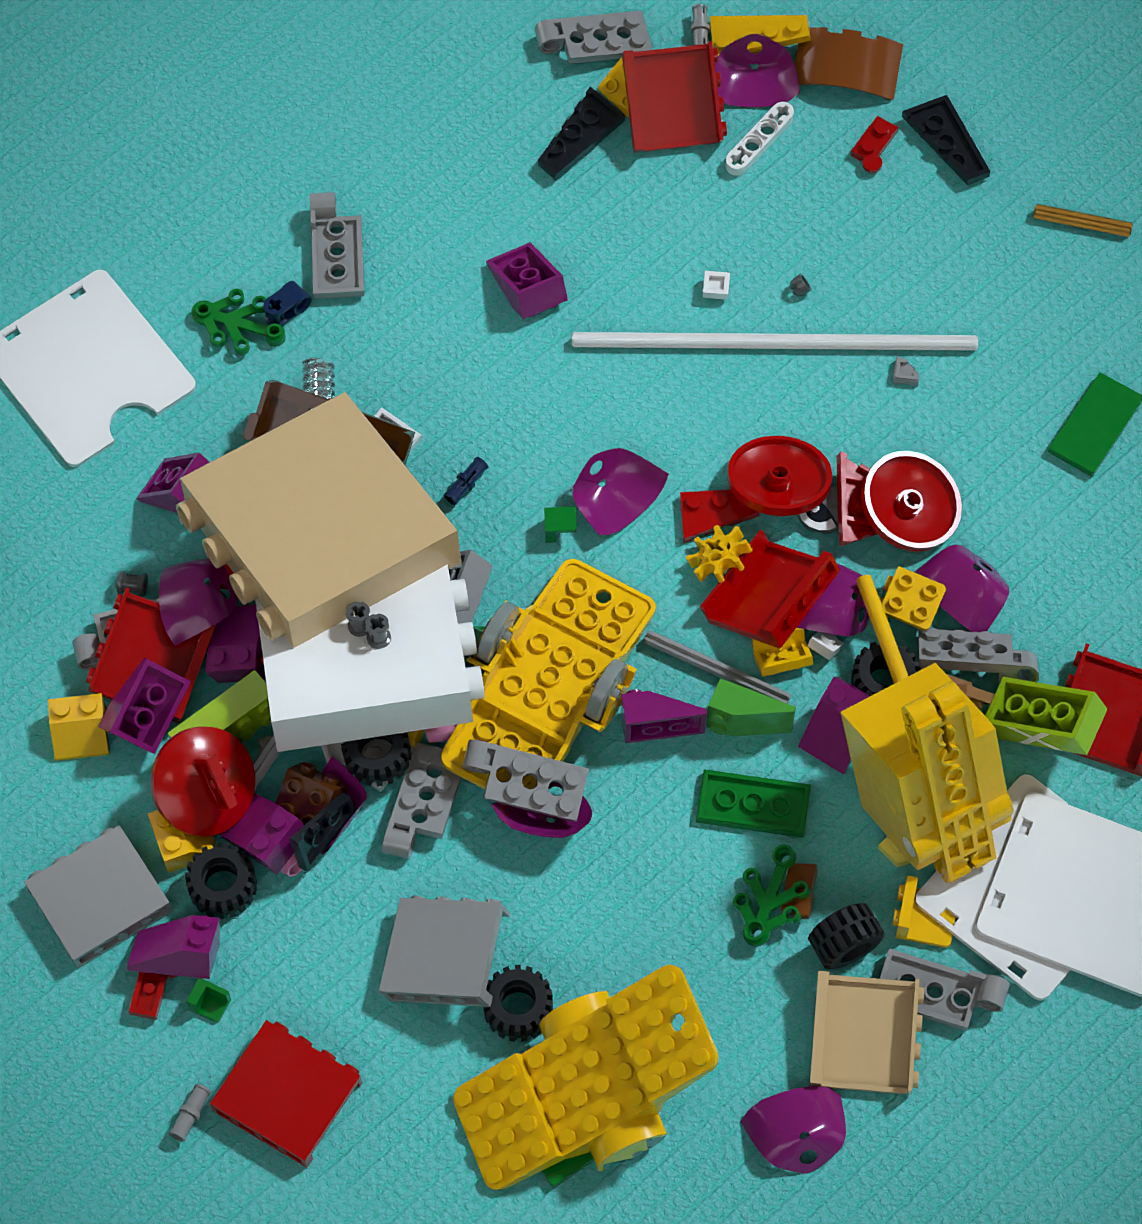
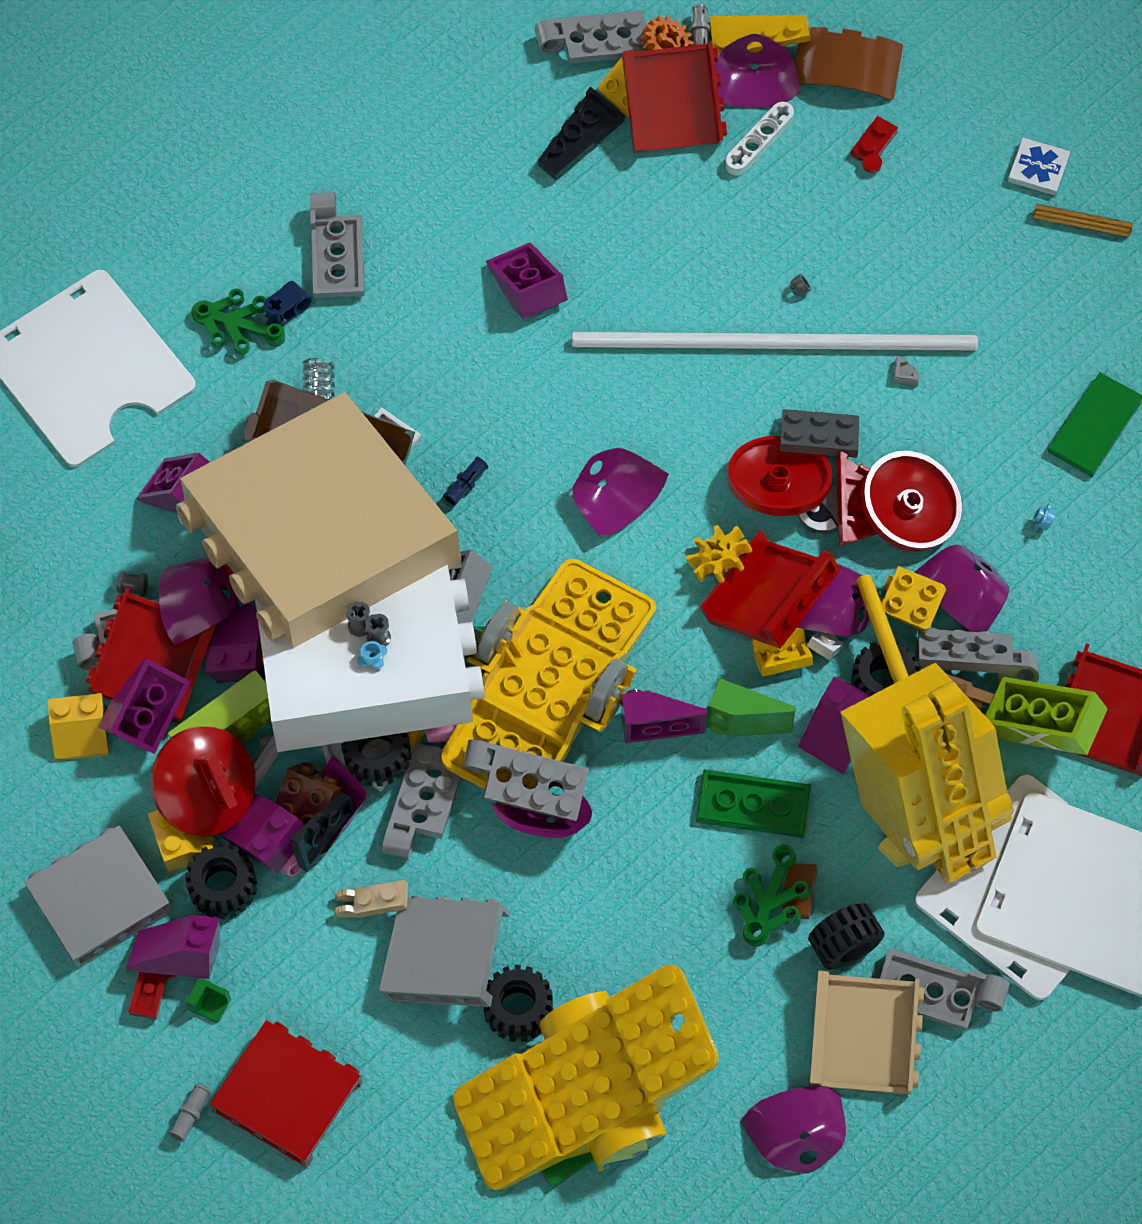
green panel [544,507,576,543] -> none
light grey axle [644,631,791,704] -> none
red wing [680,490,760,543] -> none
white plate [703,271,730,300] -> none
yellow bracket [892,875,956,948] -> none
black wing [902,95,991,185] -> none
none -> tan hinge [334,880,408,918]
none -> medium azure plate [357,641,388,669]
none -> orange gear [641,15,694,50]
none -> dark grey plate [780,409,859,458]
none -> white tile [1008,138,1071,196]
none -> medium azure plate [1033,503,1056,531]

